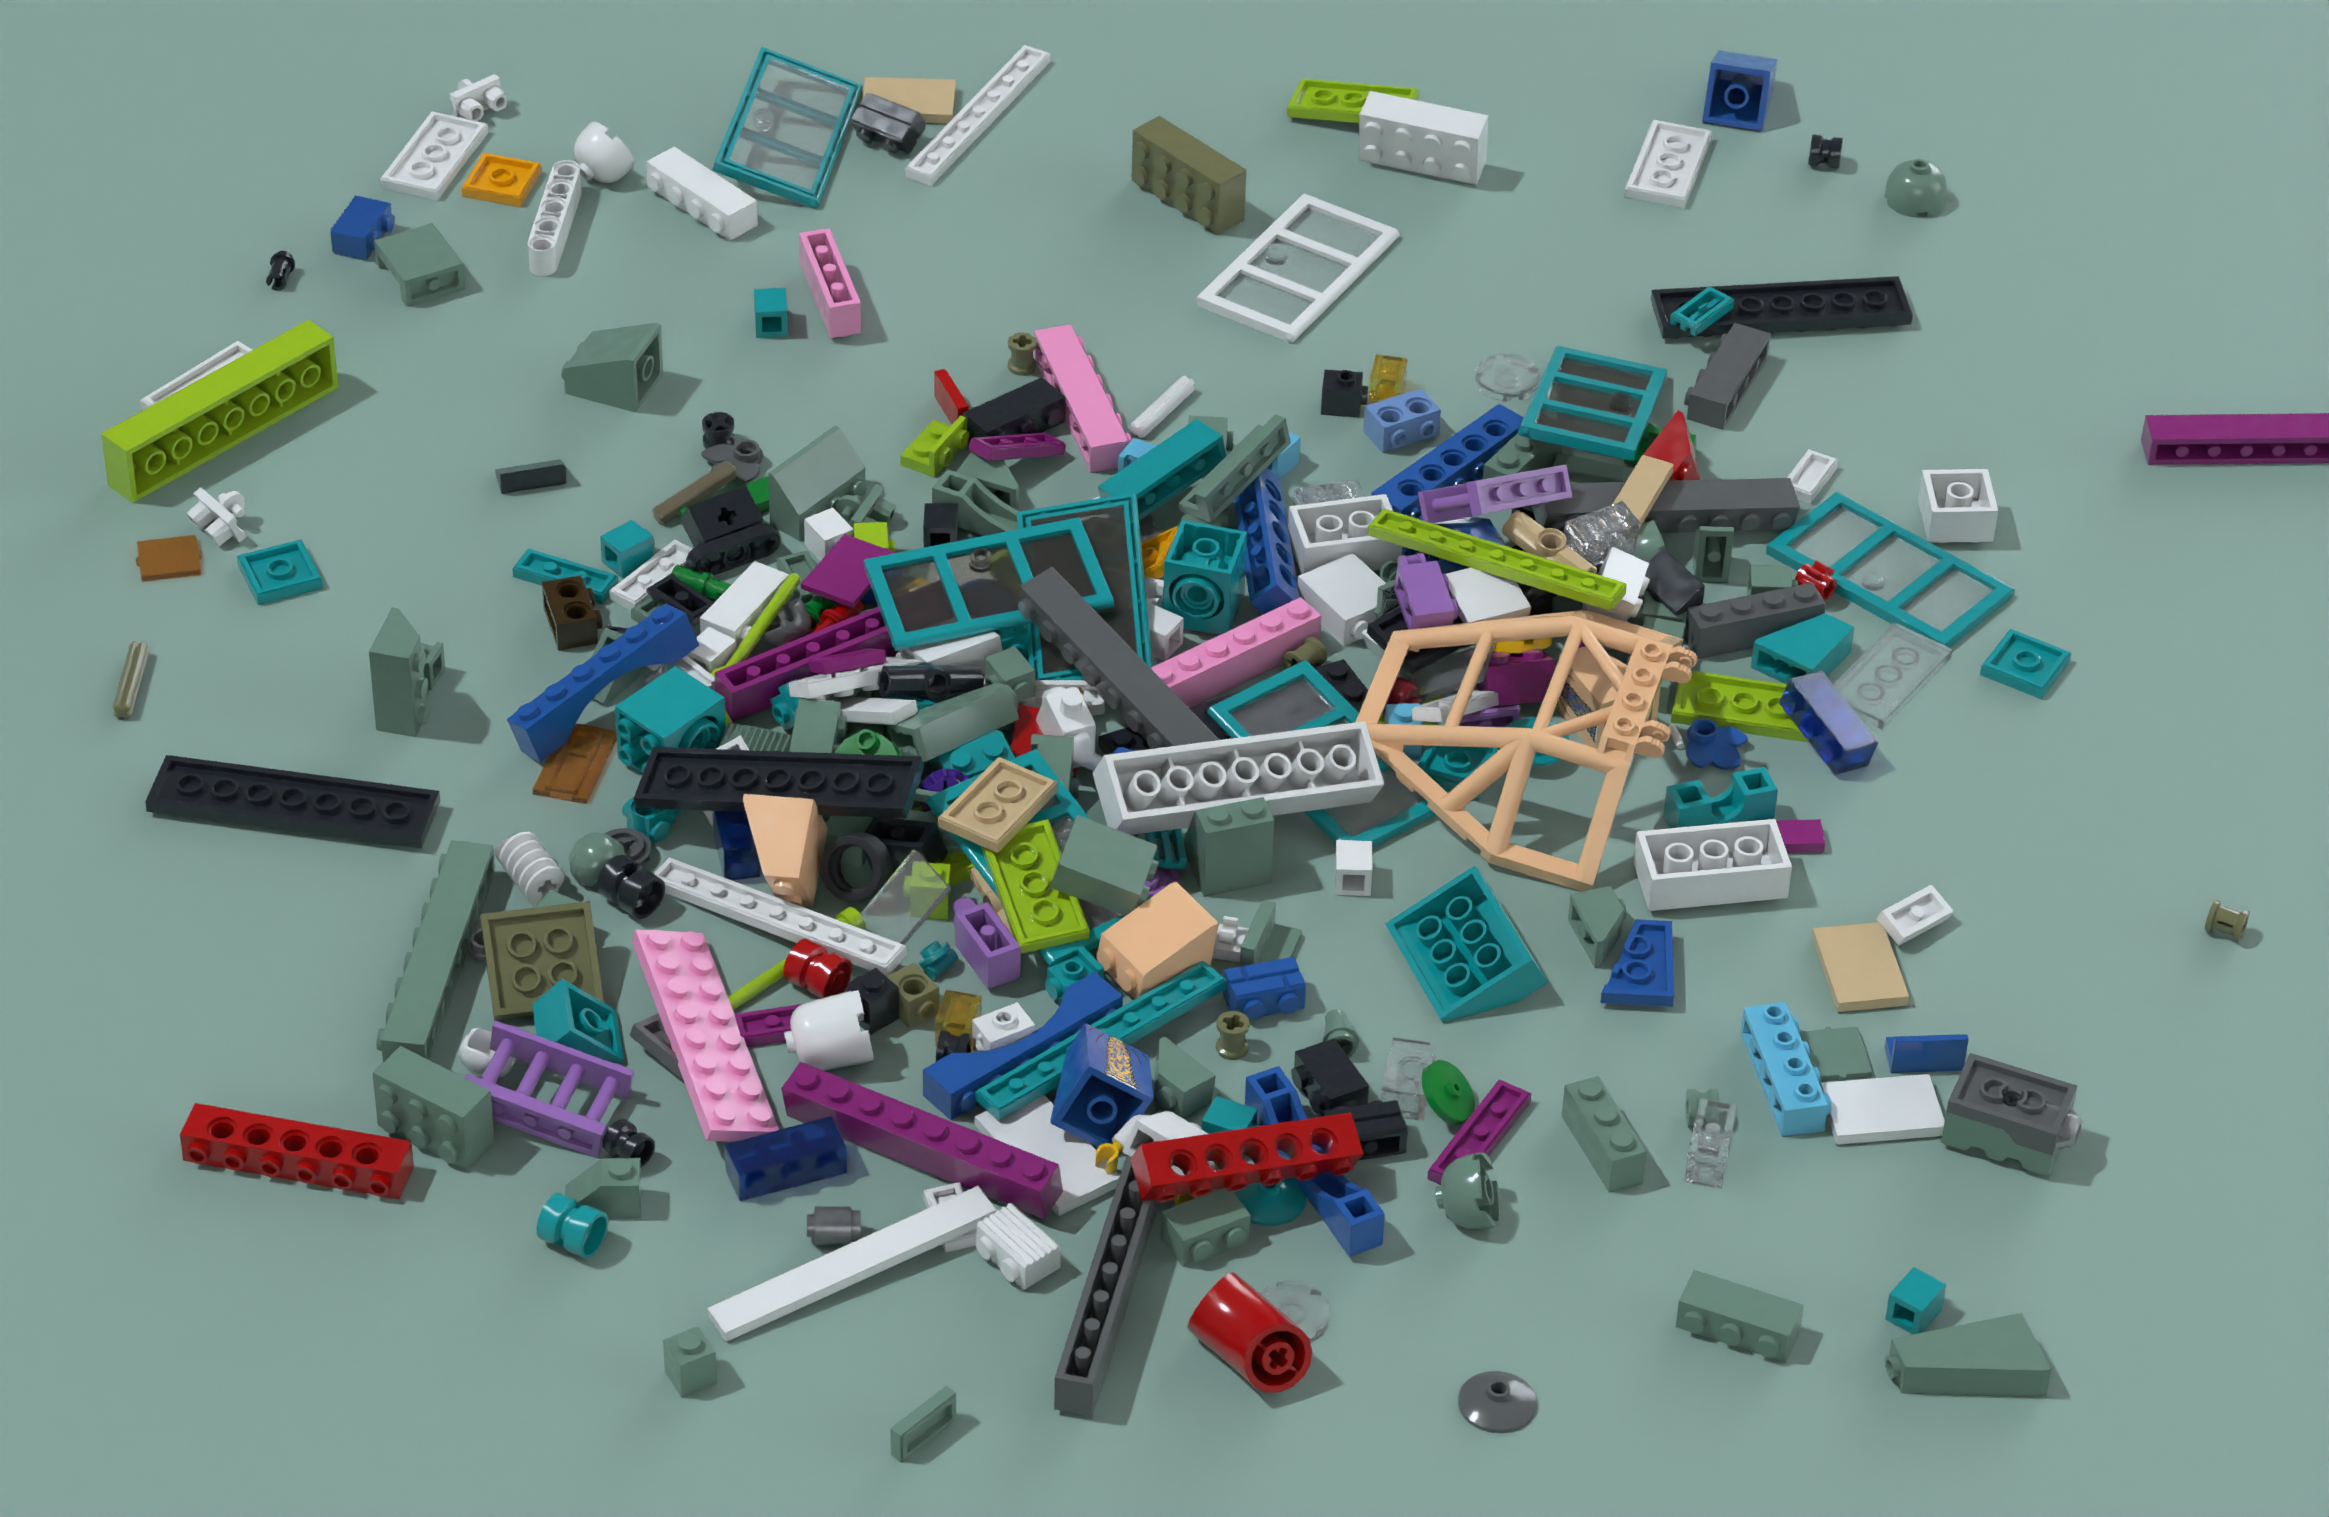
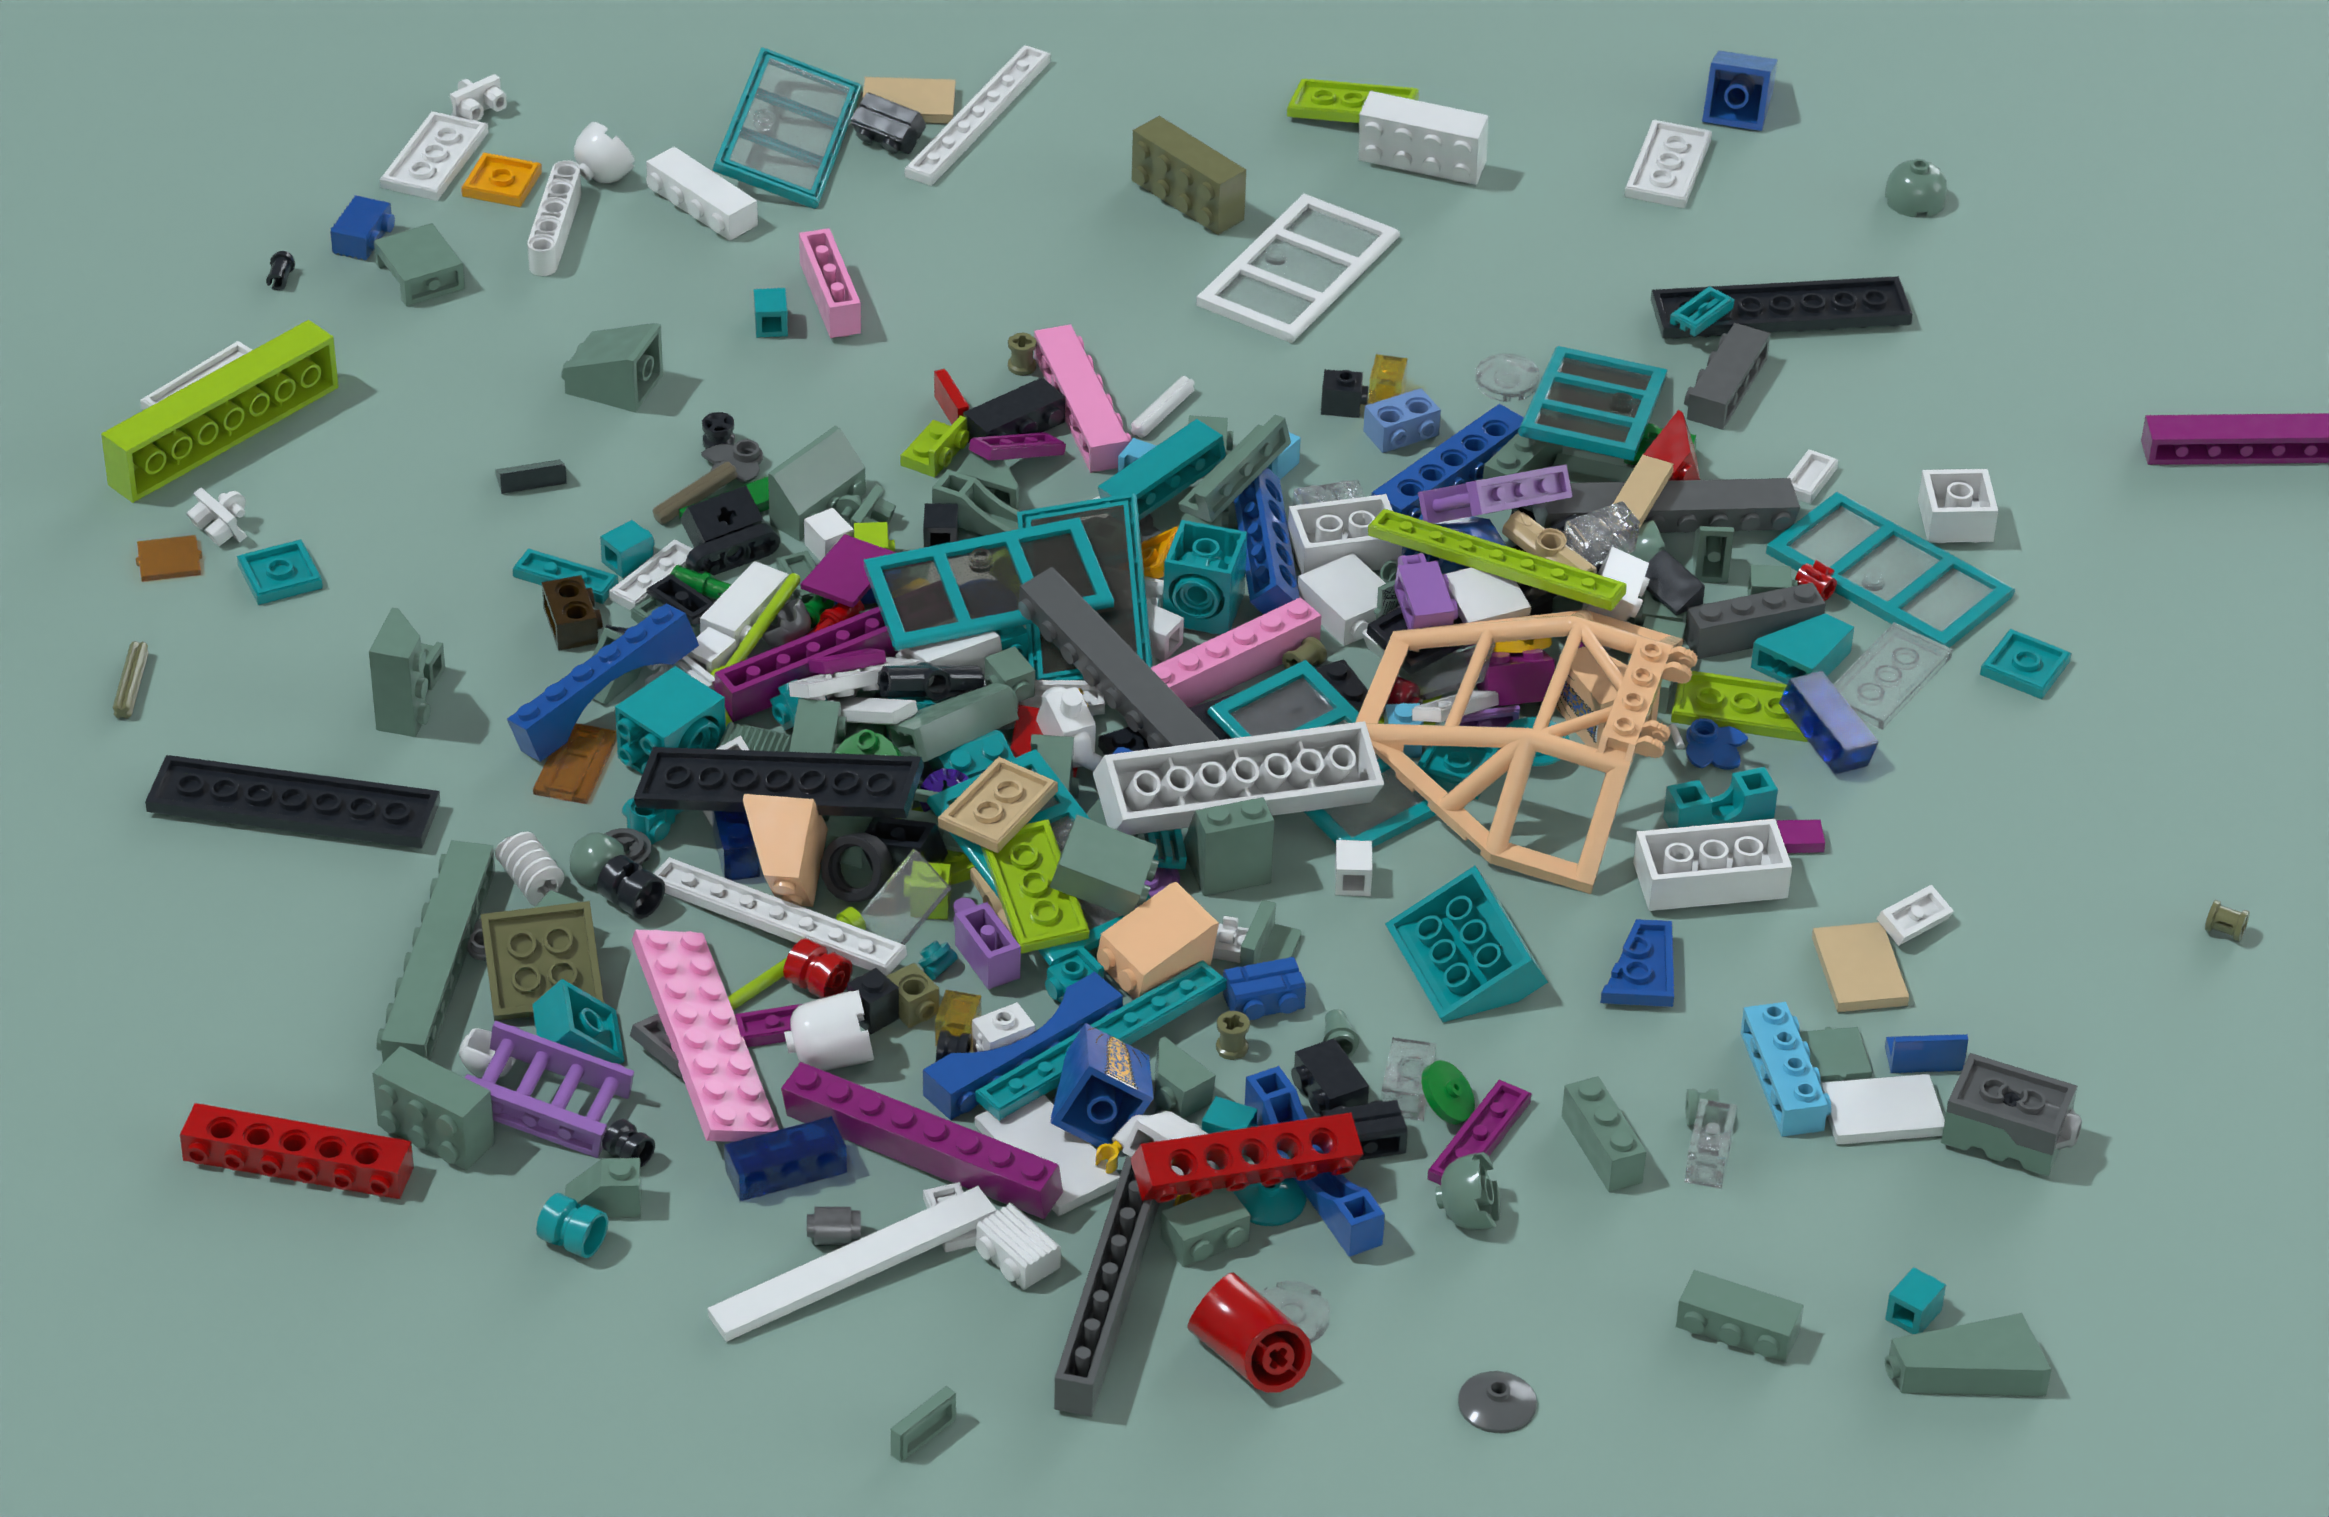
sand green brick [663,1326,717,1397] -> none
sand green slope [1568,886,1627,968] -> none
black wheel [1808,134,1843,168] -> none

